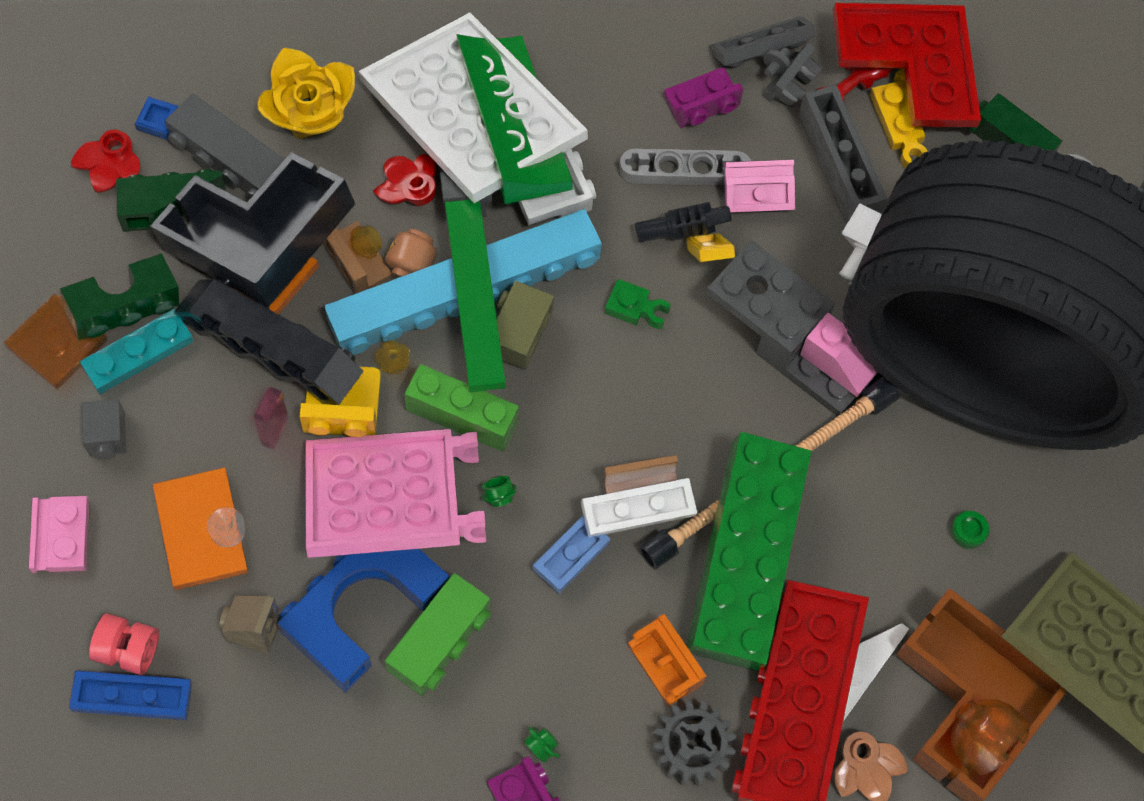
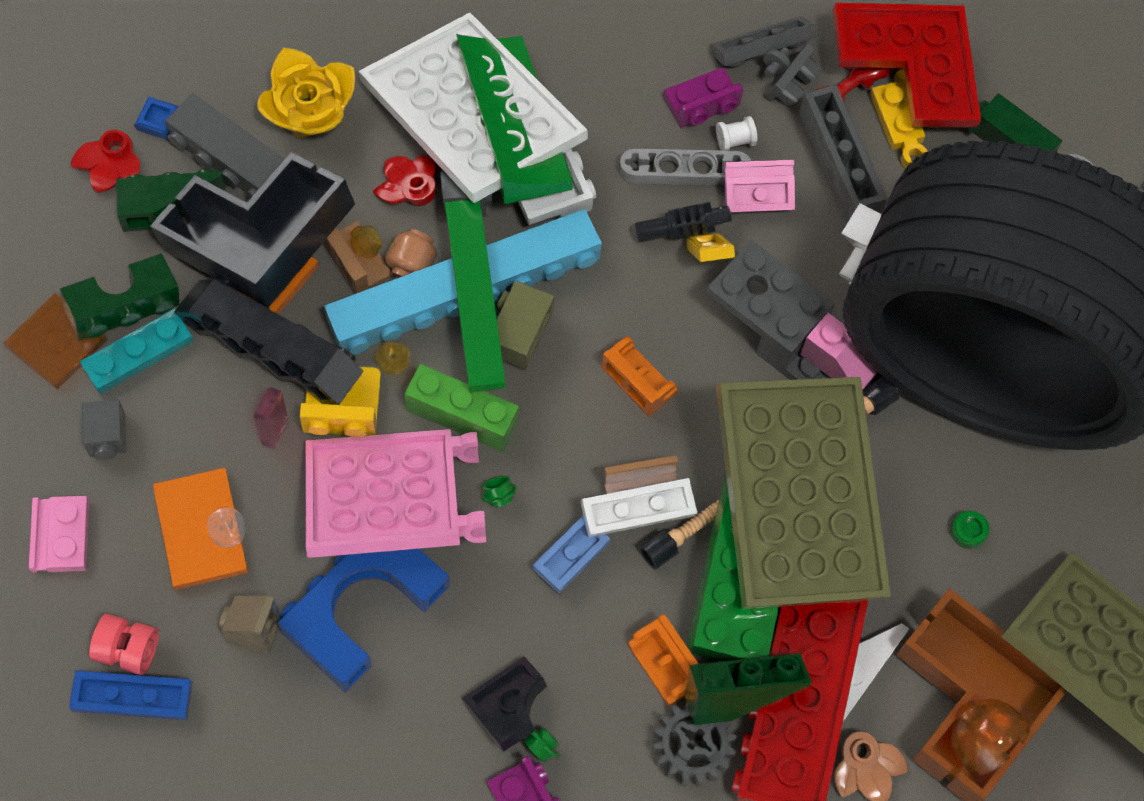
bright green brick [385,573,492,697] -> none
green plate [604,279,671,329] -> none
none -> black tile [462,656,547,752]
none -> orange hinge [601,336,678,417]
none -> dark green slope [685,653,811,725]
none -> white bush [716,116,757,151]
none -> olive plate [716,377,891,609]

